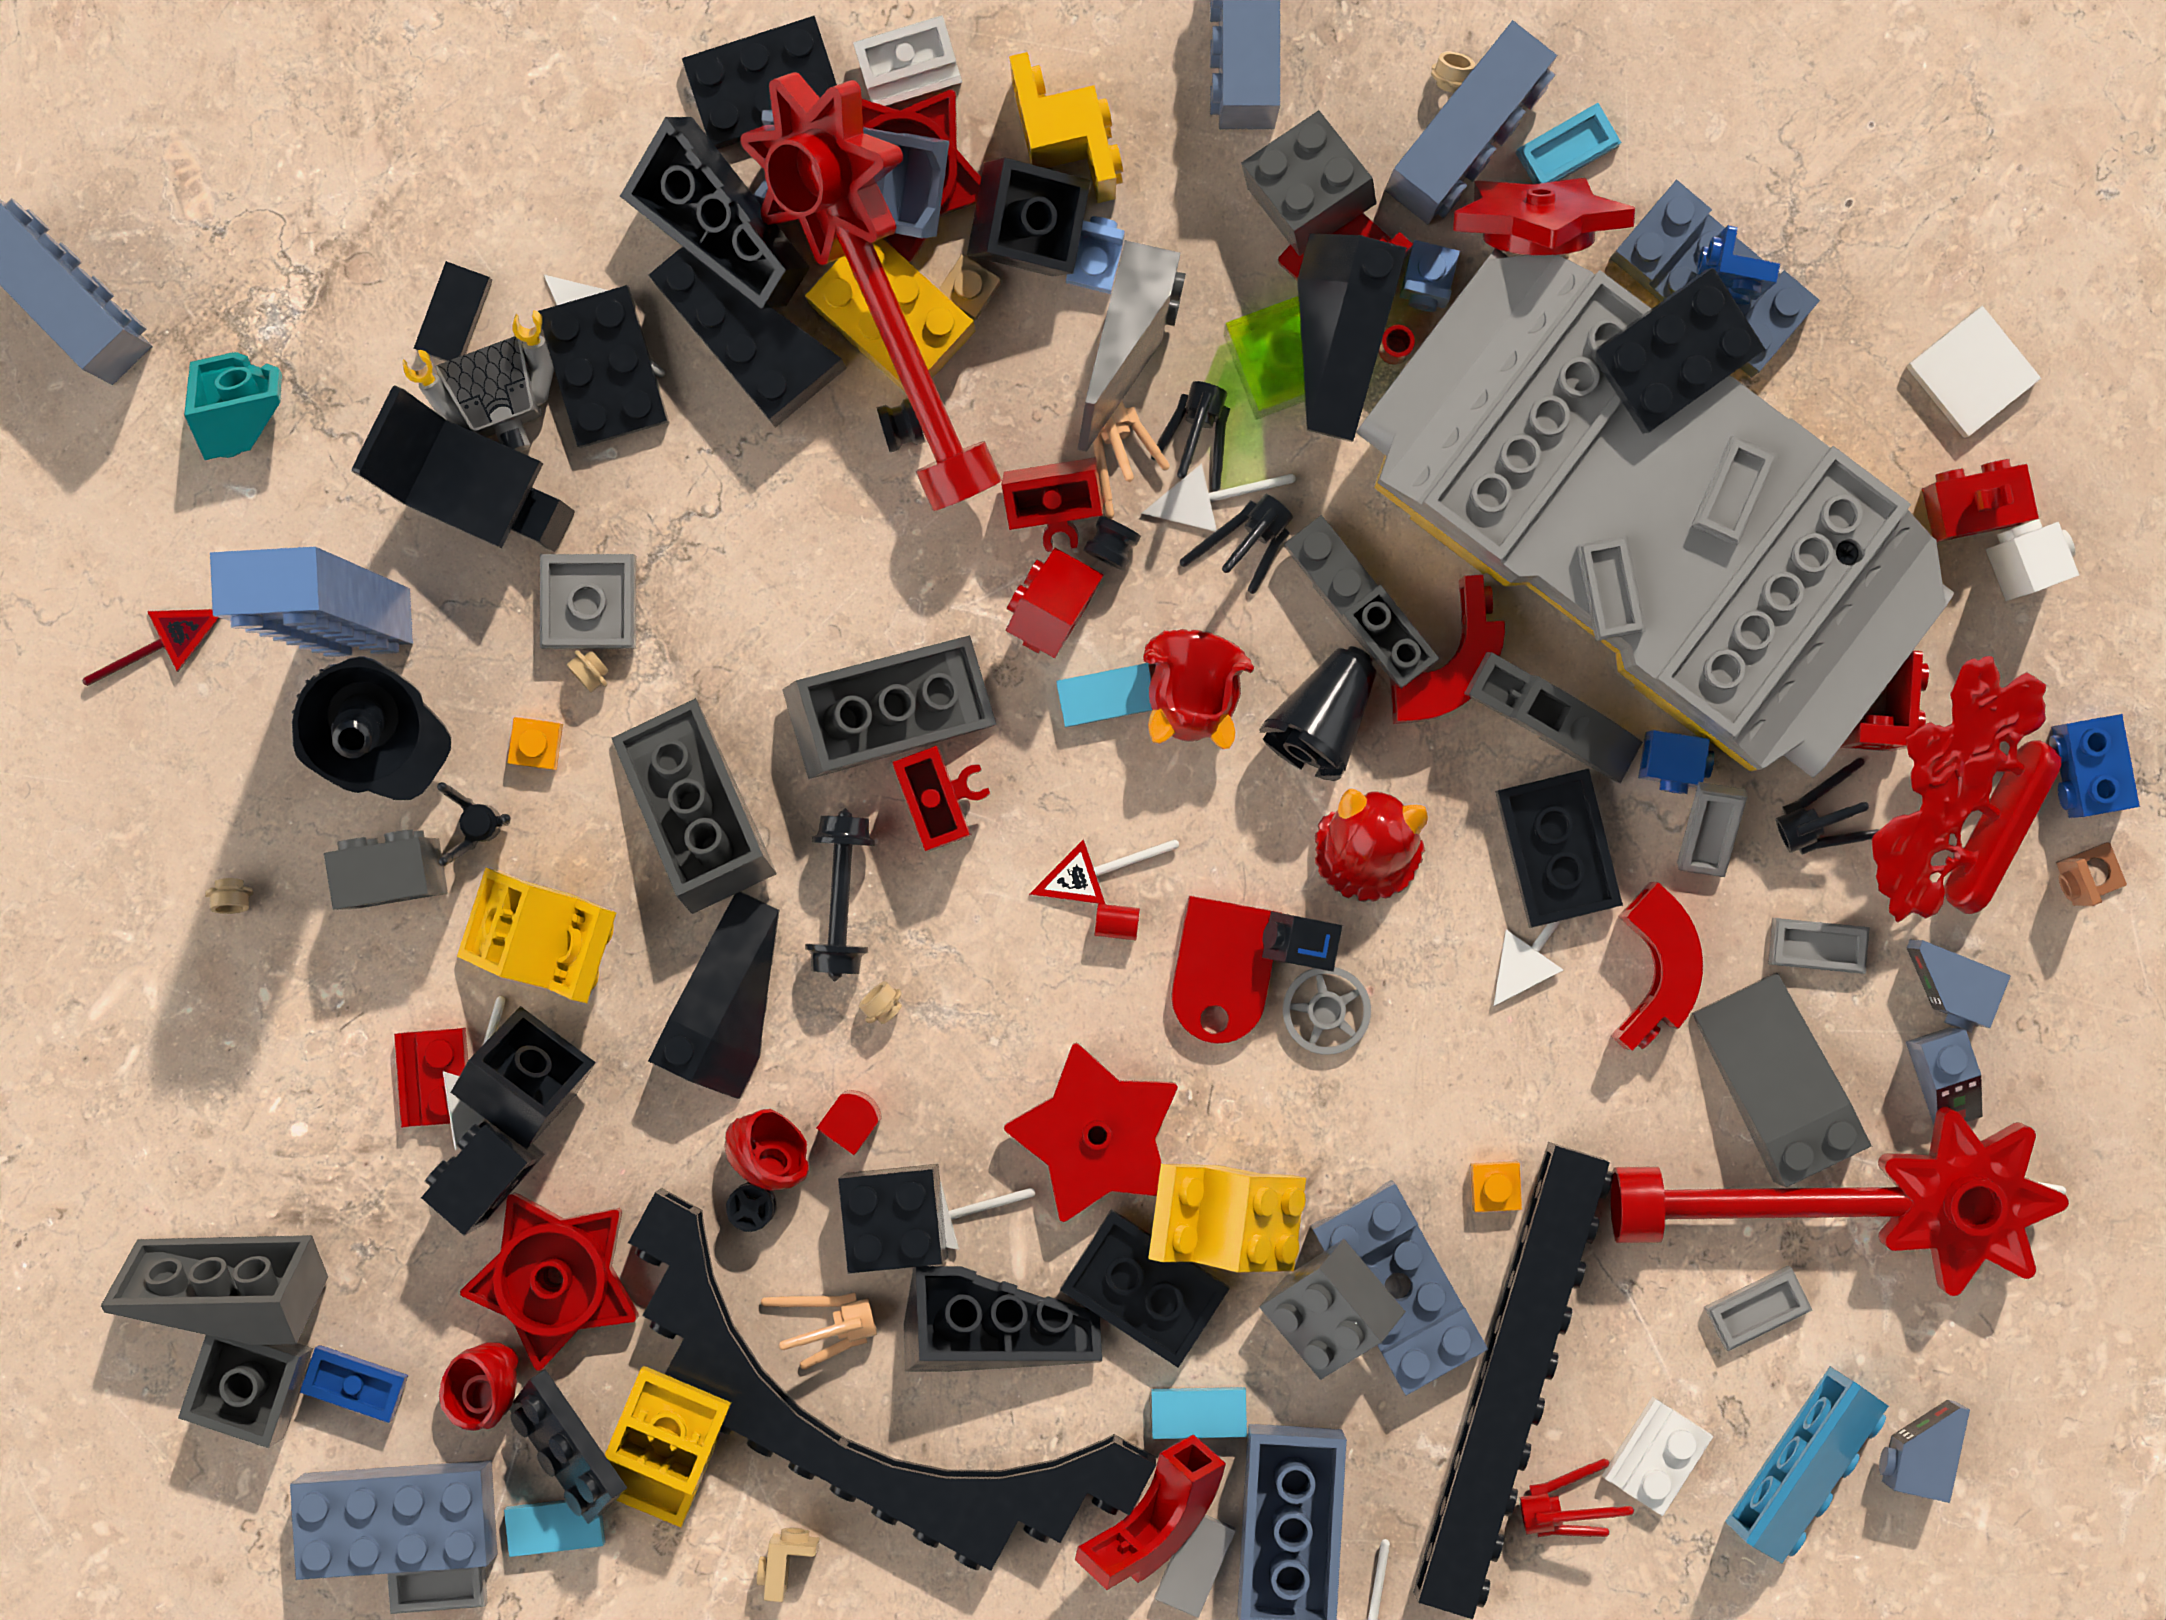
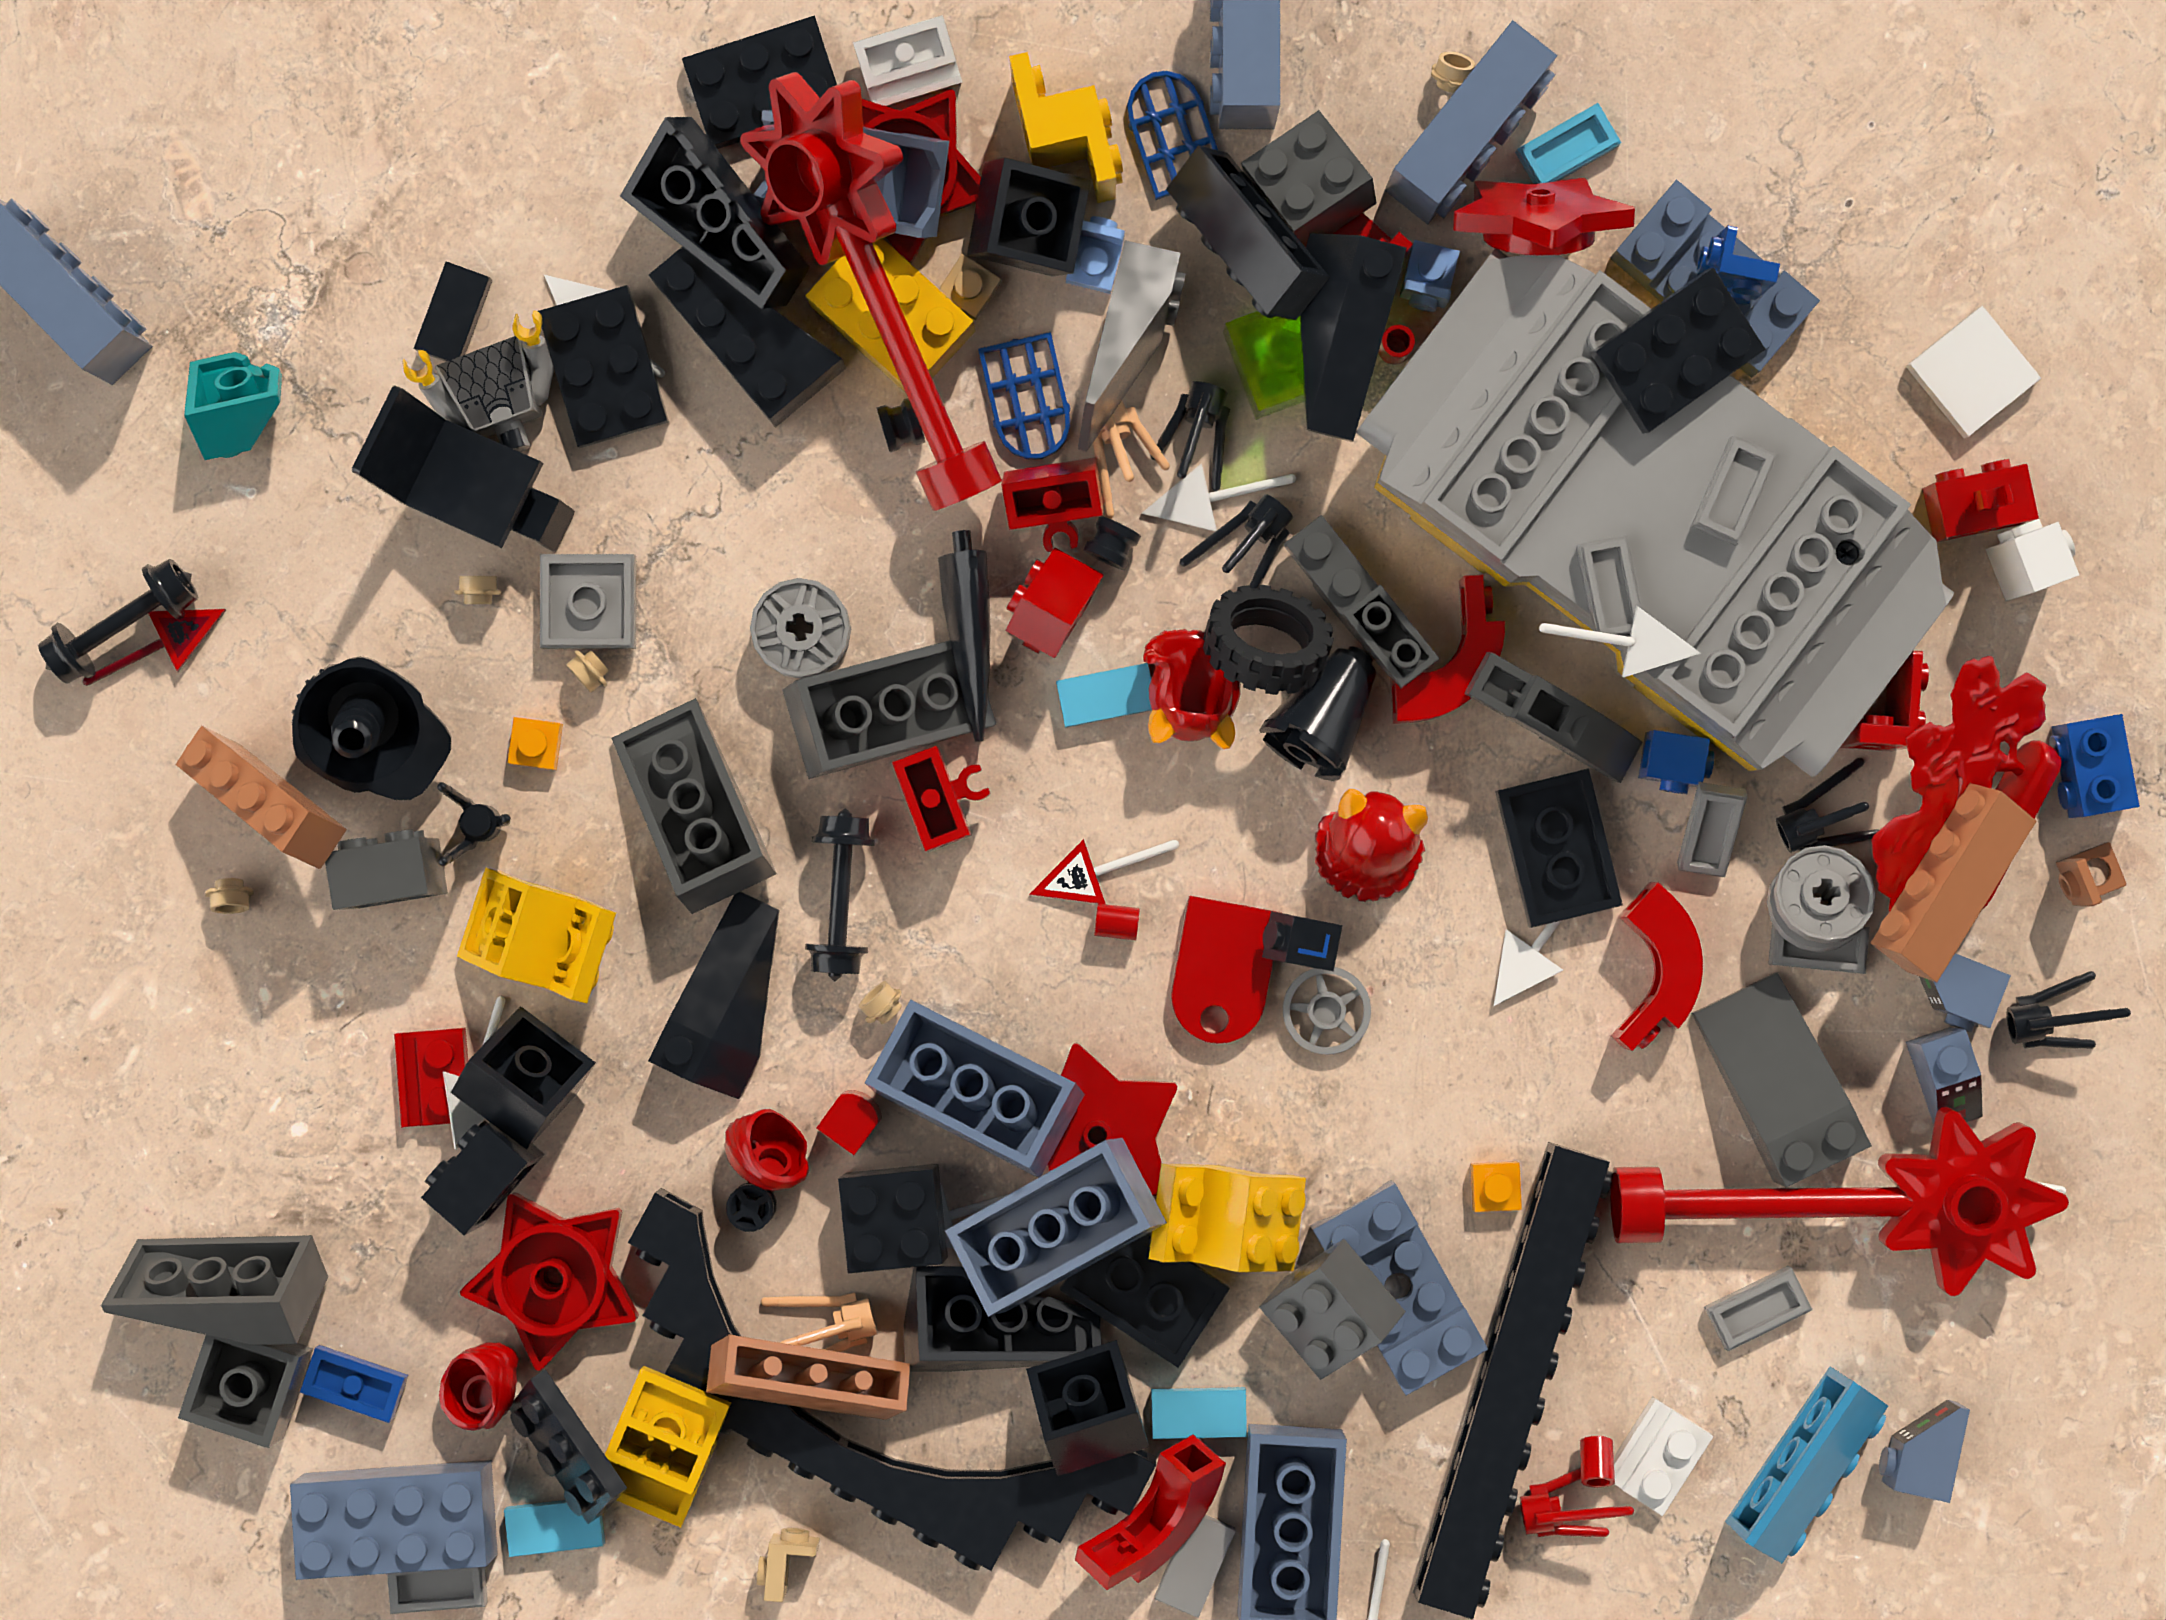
medium blue brick [210,547,413,657] -> none
none -> black piece [38,559,199,684]
none -> nougat brick [175,725,347,869]
none -> tan plate [454,576,501,604]
none -> nougat brick [706,1334,910,1420]
none -> light grey wheel [750,578,851,679]
none -> sand blue brick [865,999,1085,1178]
none -> black piece [938,530,991,742]
none -> sand blue brick [945,1138,1167,1317]
none -> blue window [978,332,1071,460]
none -> black brick [1026,1340,1149,1476]
none -> blue window [1127,71,1218,200]
none -> black brick [1166,145,1330,320]
none -> black tyre [1203,585,1334,695]
none -> white piece [1539,605,1701,678]
none -> red hinge [1580,1436,1615,1488]
none -> light grey wheel [1767,845,1876,953]
none -> nougat brick [1870,783,2037,982]
none -> black plant [2006,971,2131,1049]

